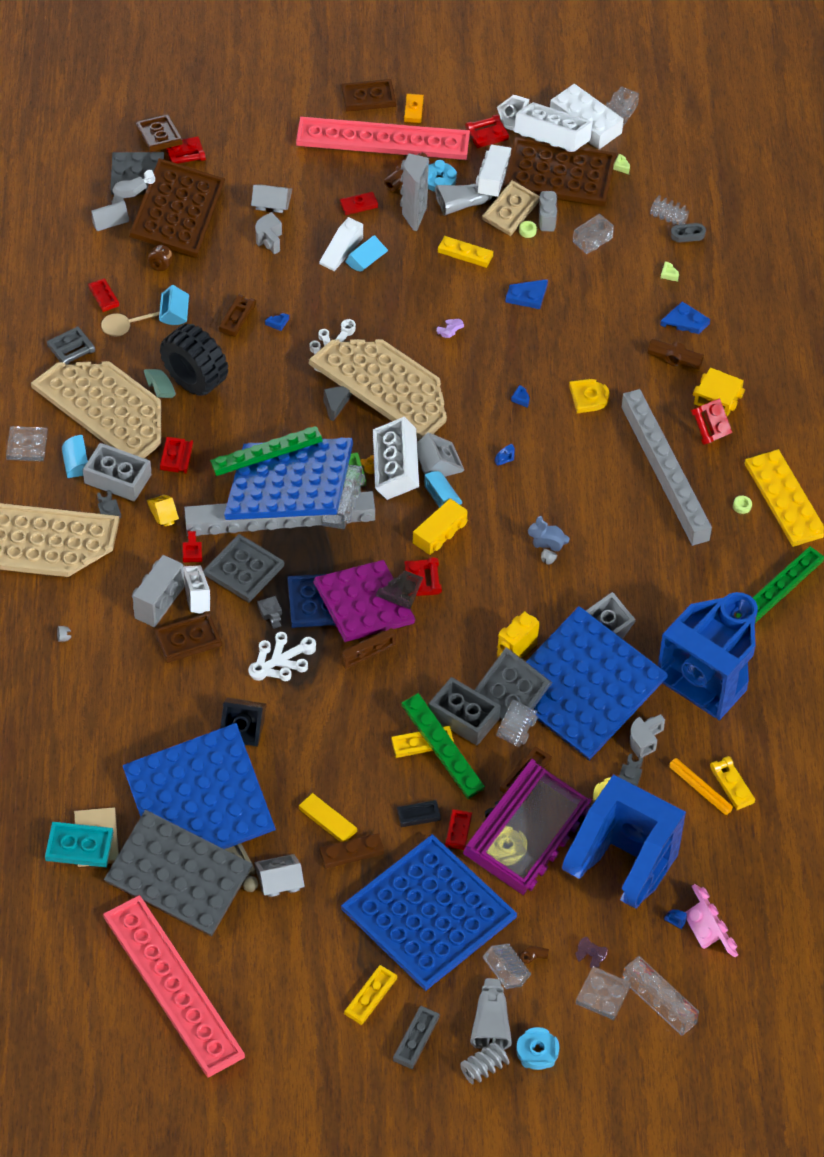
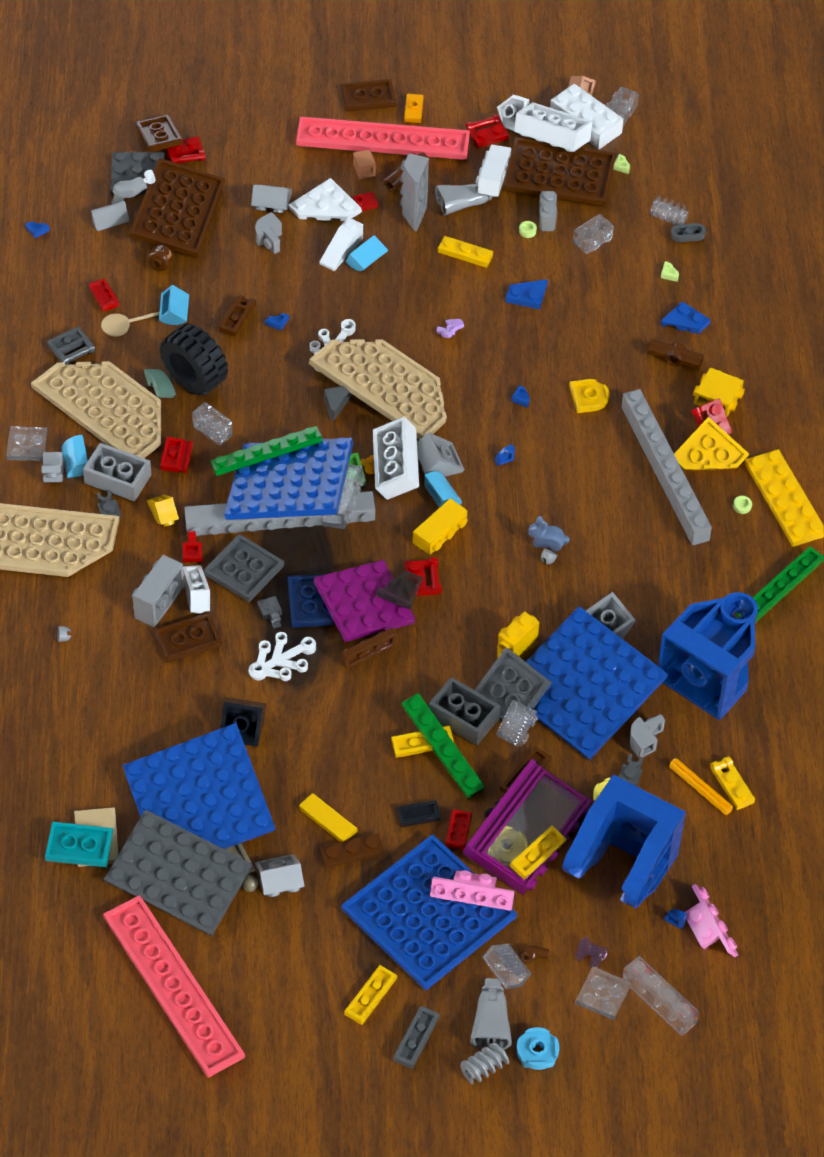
medium azure plate [428,160,457,191] -> none
tan tile [482,180,540,236] -> none
none -> blue tile [25,221,50,238]
none -> light grey brick [42,452,64,482]
none -> clear brick [192,402,233,446]
none -> white plate [289,178,362,221]
none -> nougat panel [353,150,376,179]
none -> bright pink bracket [430,870,514,910]
none -> yellow plate [509,826,567,880]
none -> nougat panel [568,76,596,96]
none -> yellow plate [674,417,749,470]

